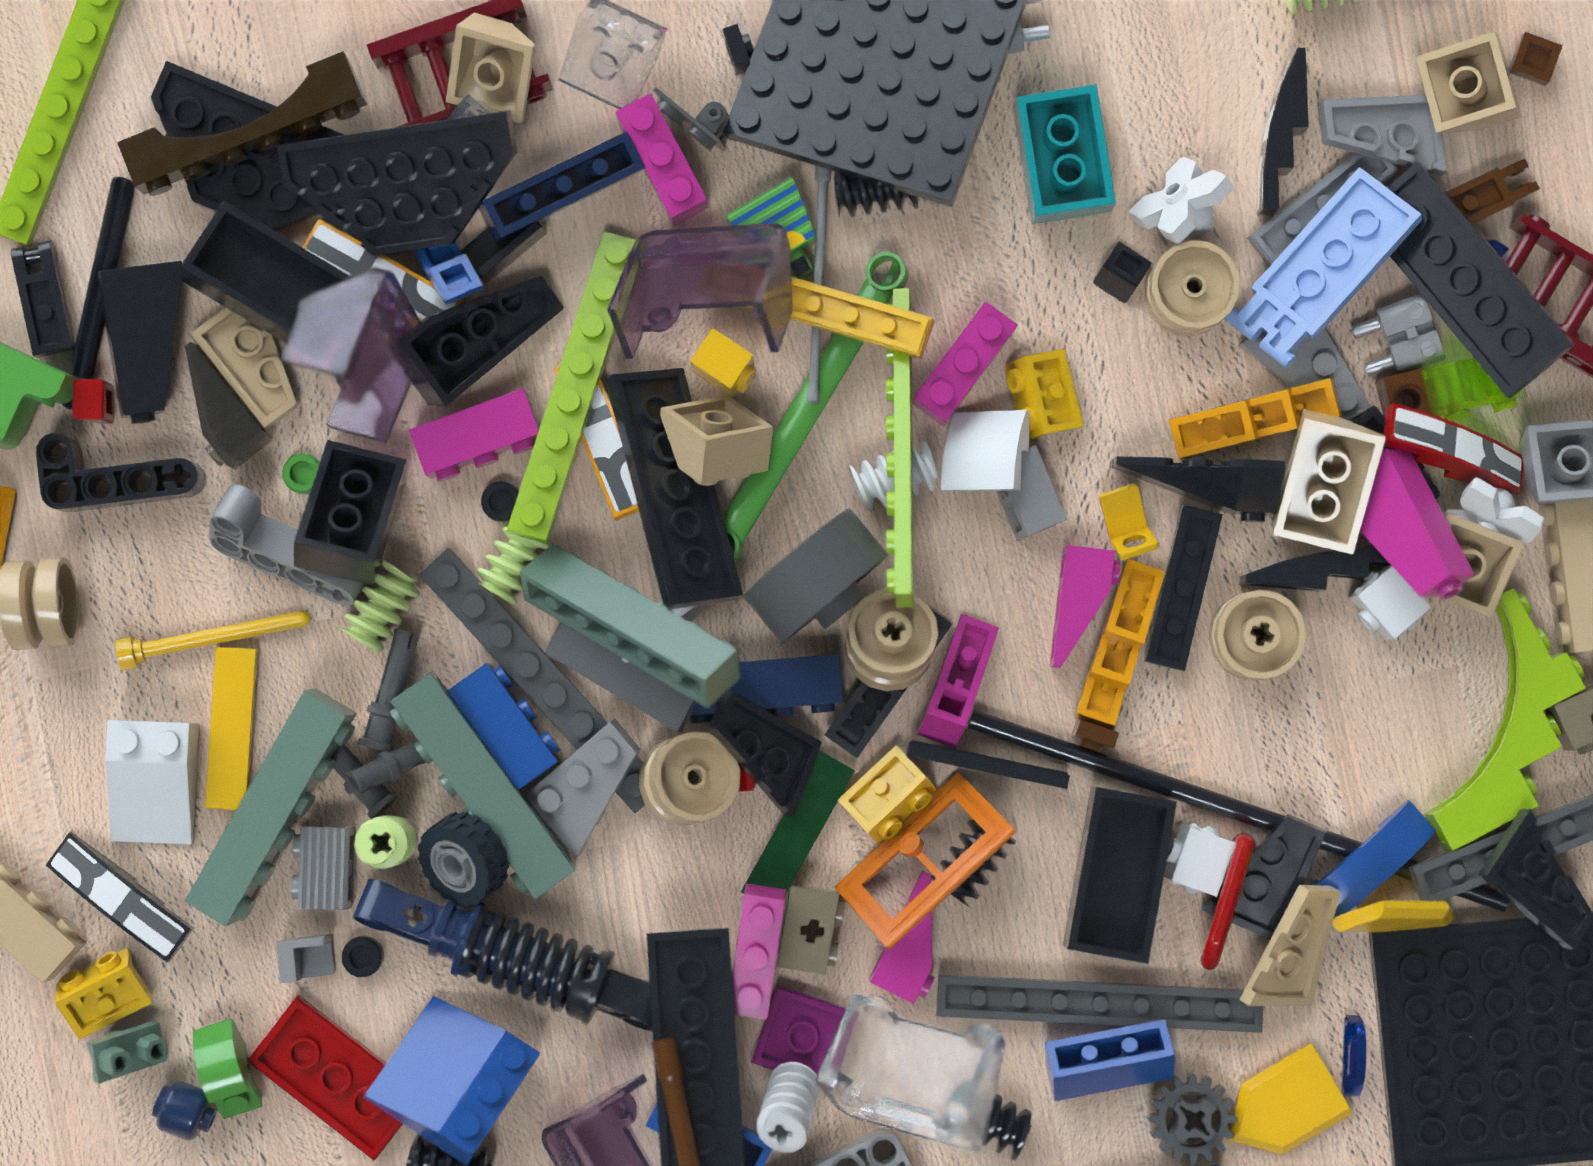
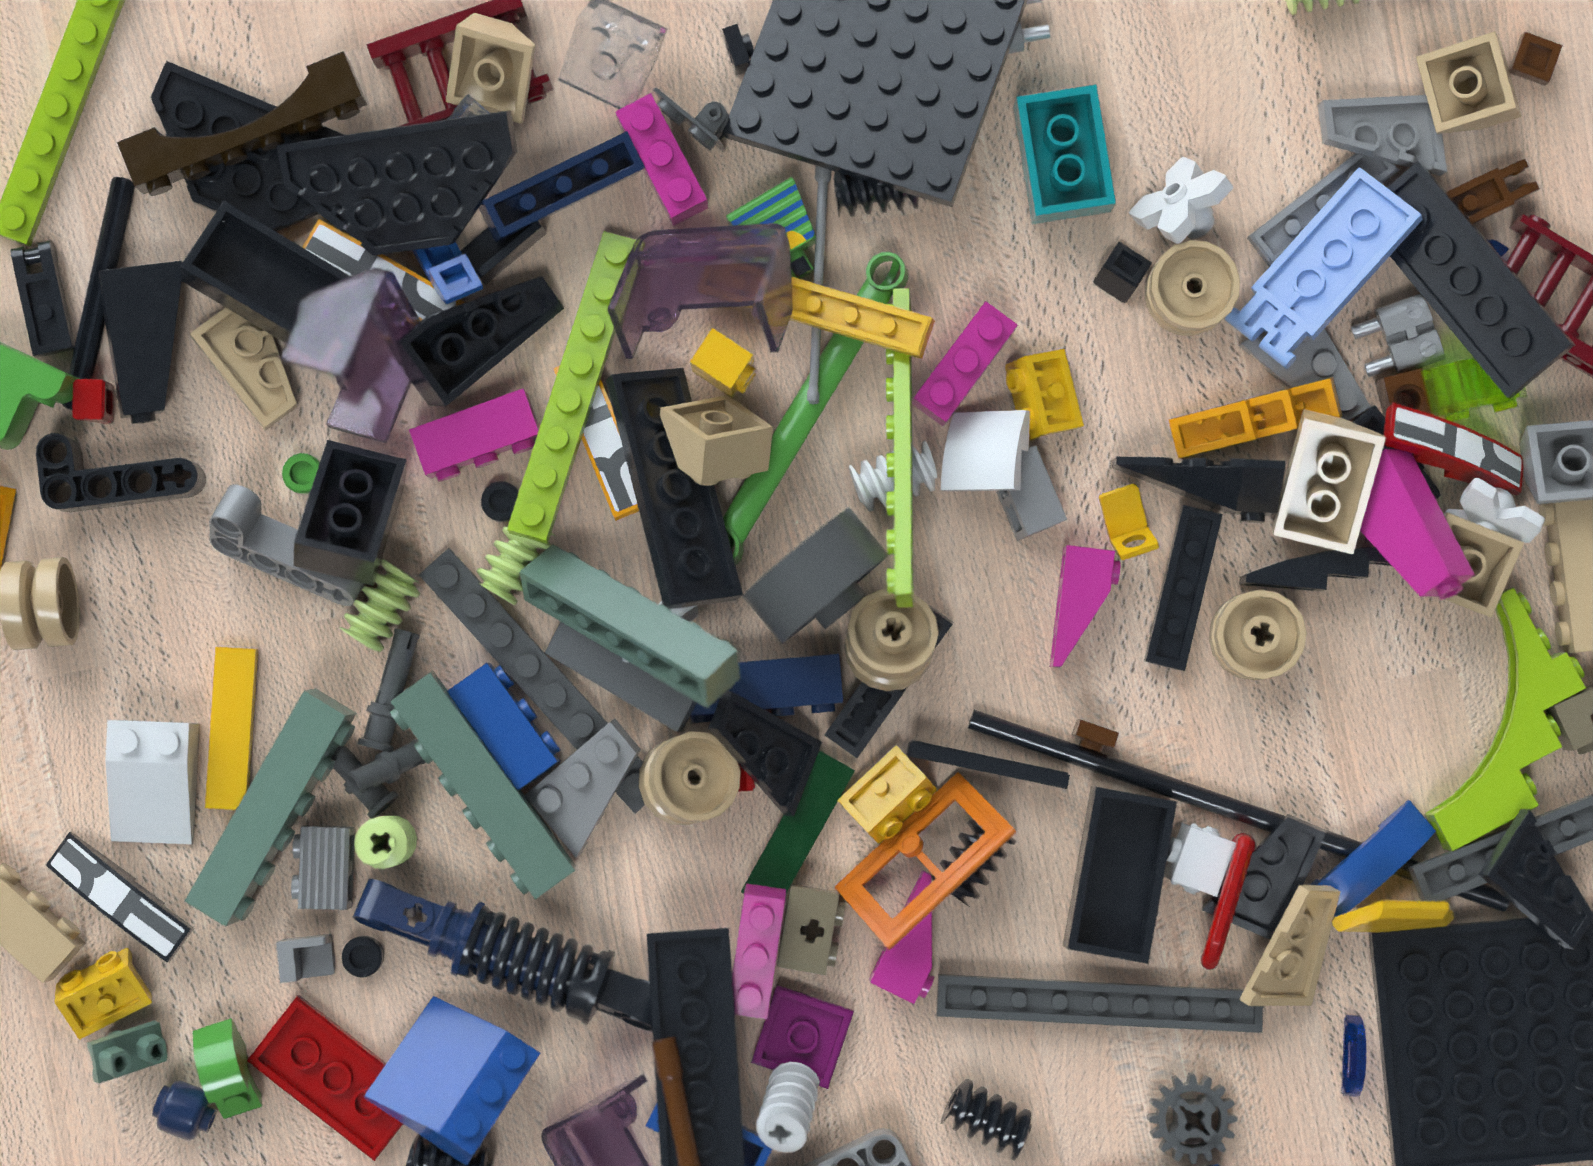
yellow piece [115,611,311,671] -> none
clear smoke slope [185,342,273,470] -> none
black wheel [418,811,509,907] -> none
clear windscreen [816,993,1006,1152] -> none
dark pink slope [917,614,999,749] -> none
blue brick [1045,1019,1175,1101] -> none
light orange slope [1074,559,1165,730] -> none
yellow tile [1227,1043,1352,1155] -> none
black slope [1257,48,1309,216] -> none
white head [1348,565,1431,640] -> none

